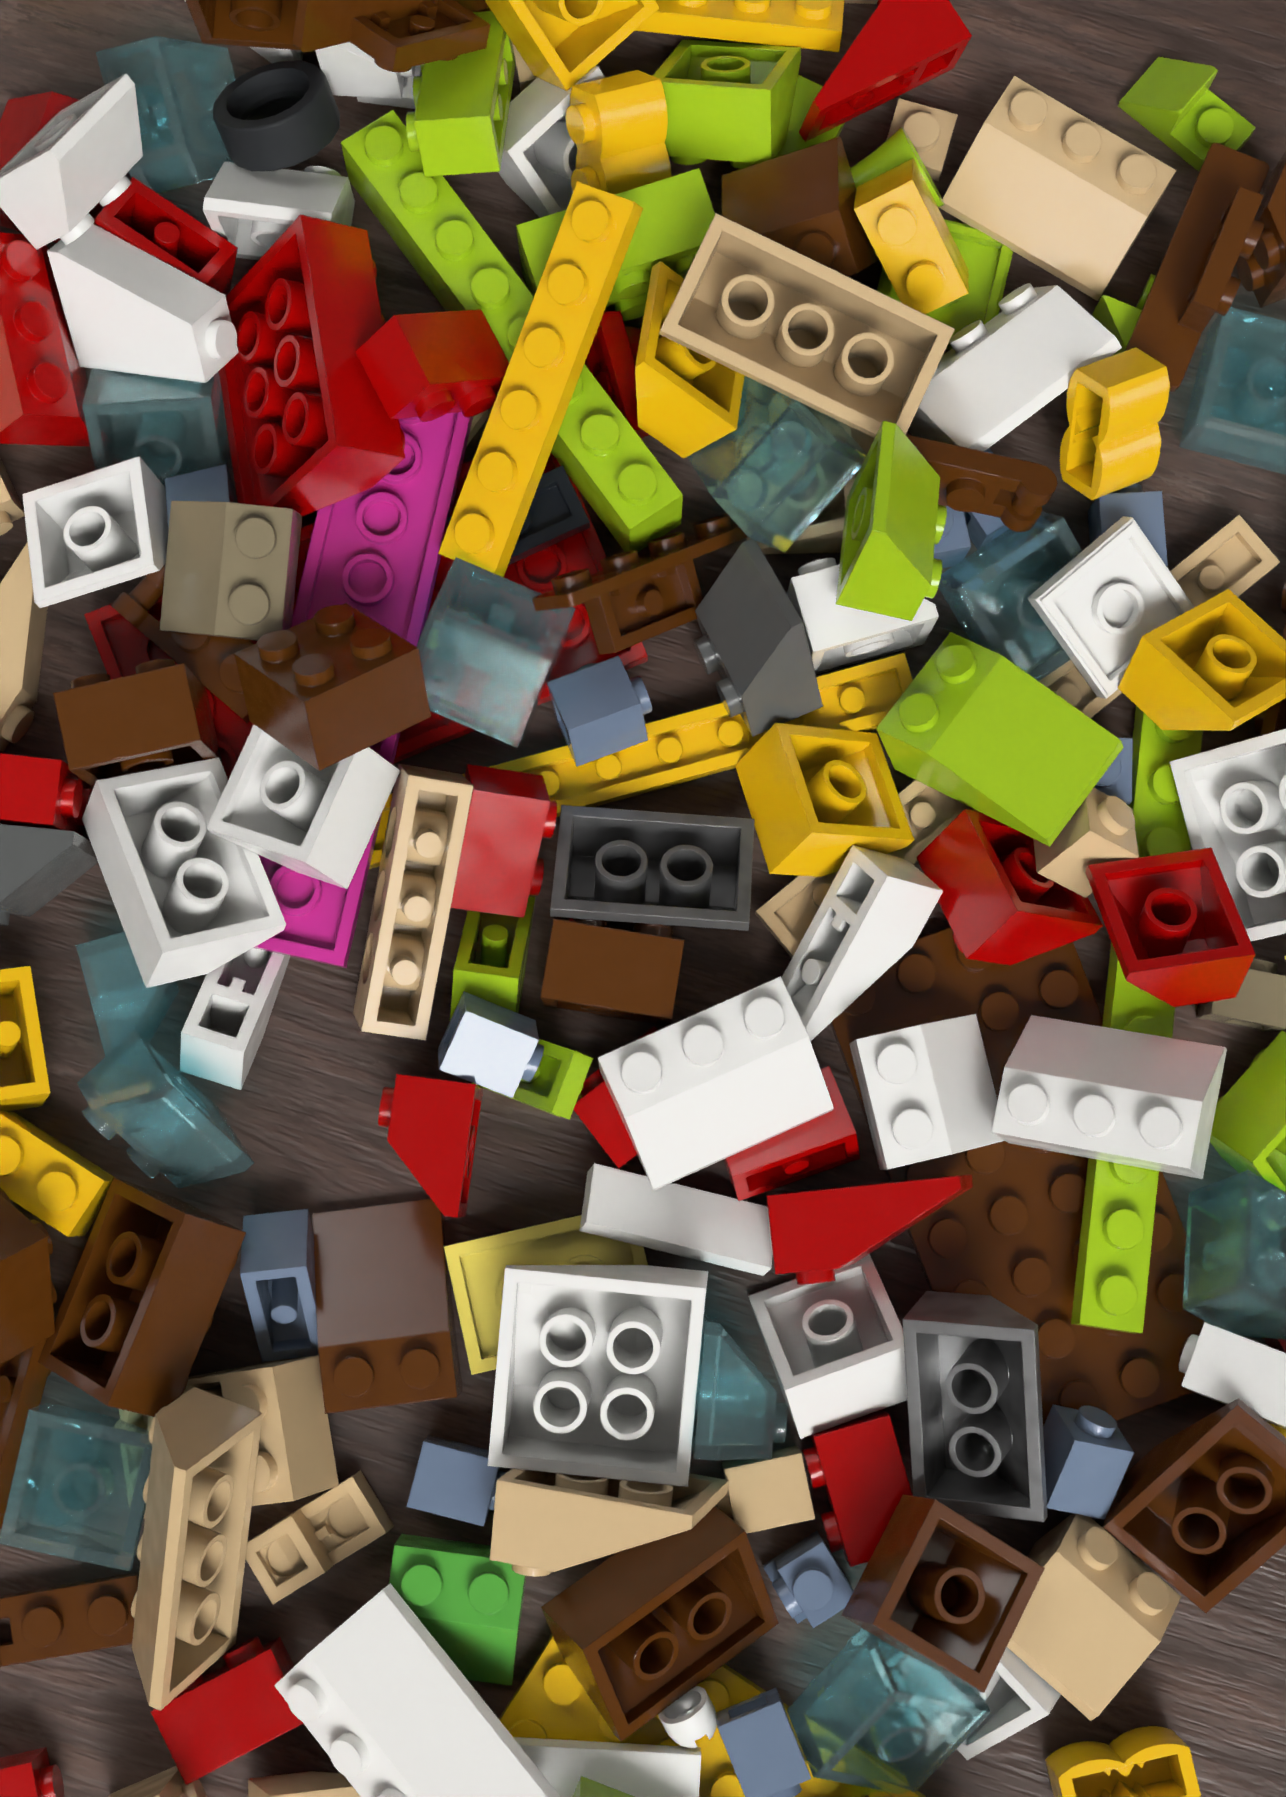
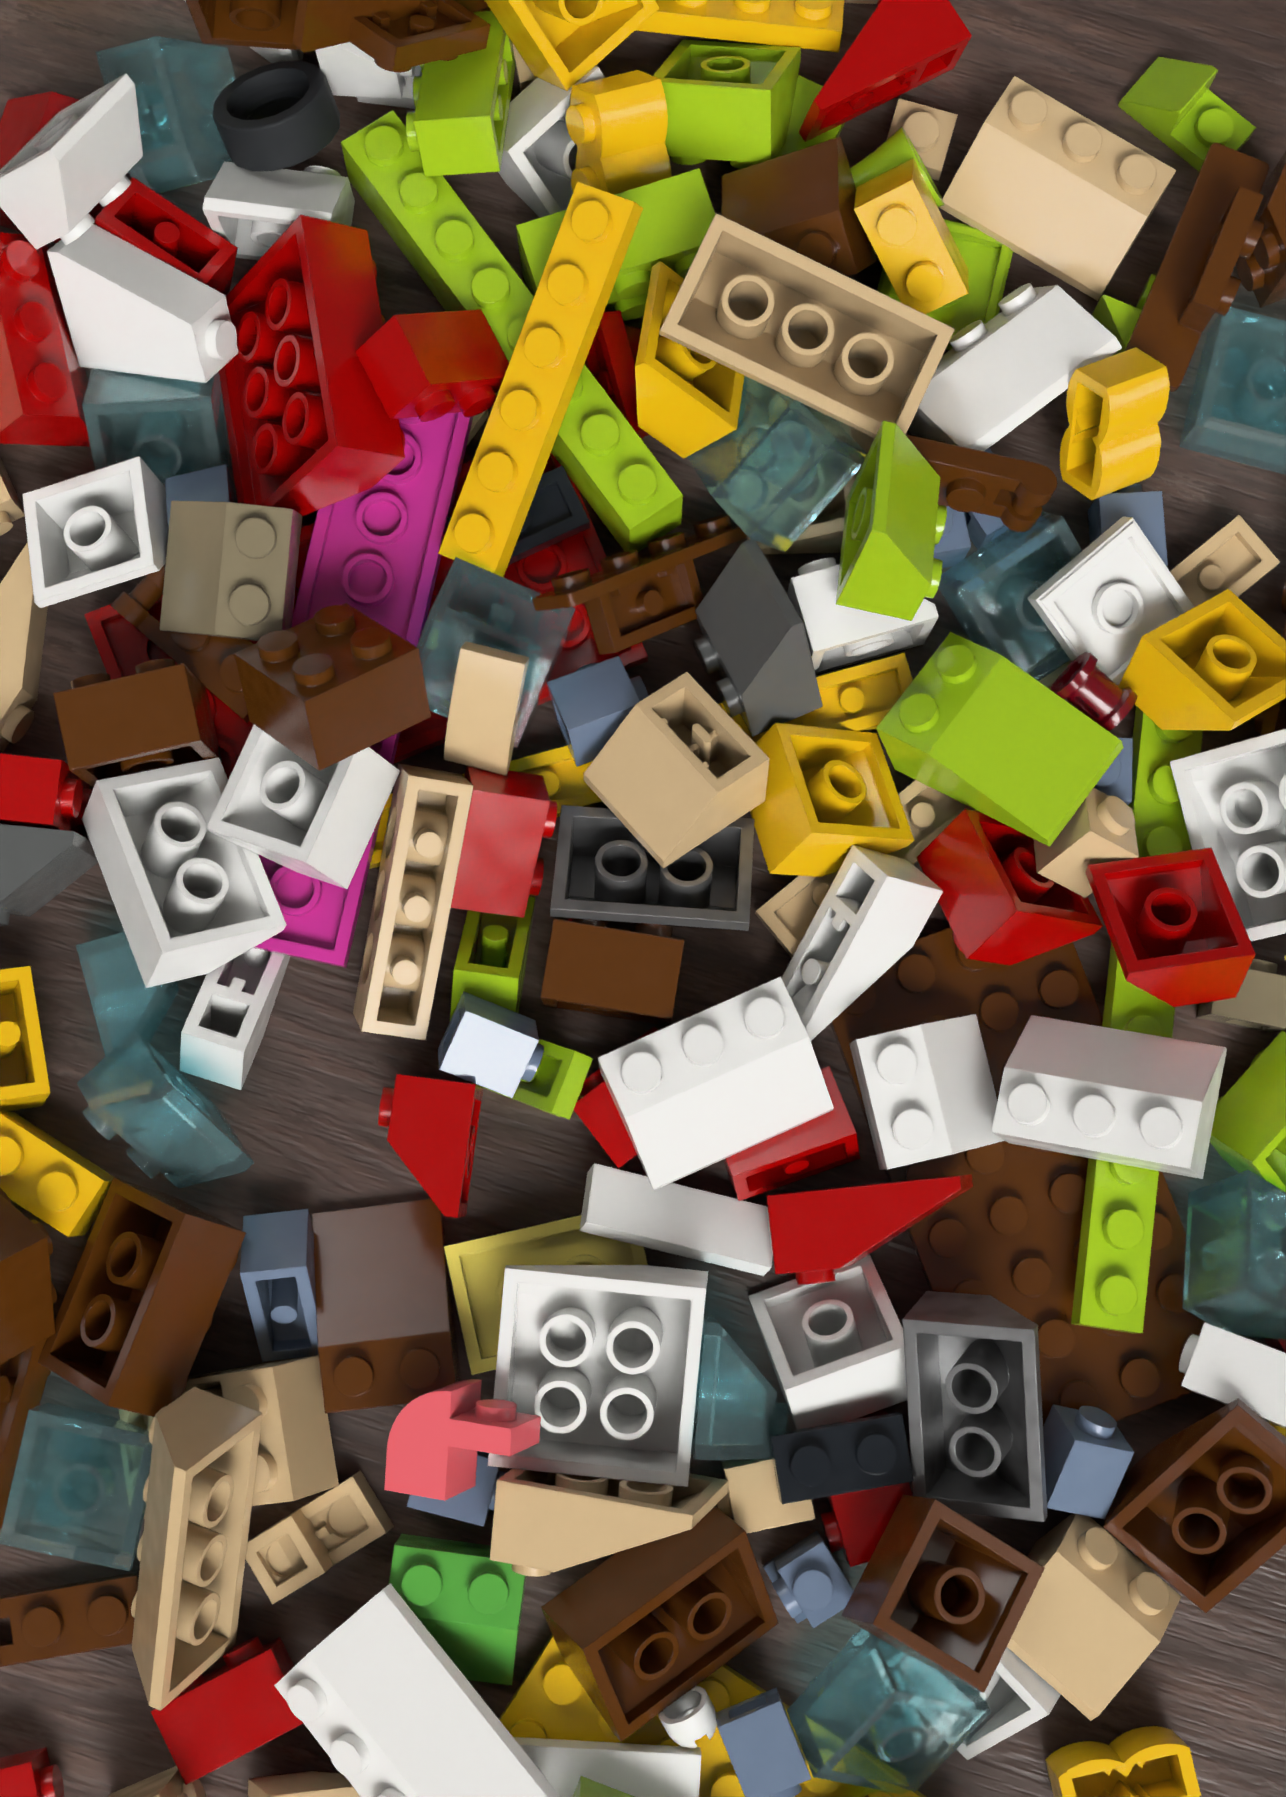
none -> coral brick [384,1379,541,1501]
none -> tan slope [444,641,530,775]
none -> tan slope [584,672,770,869]
none -> black plate [768,1412,914,1504]
none -> dark red bush [1051,652,1137,732]

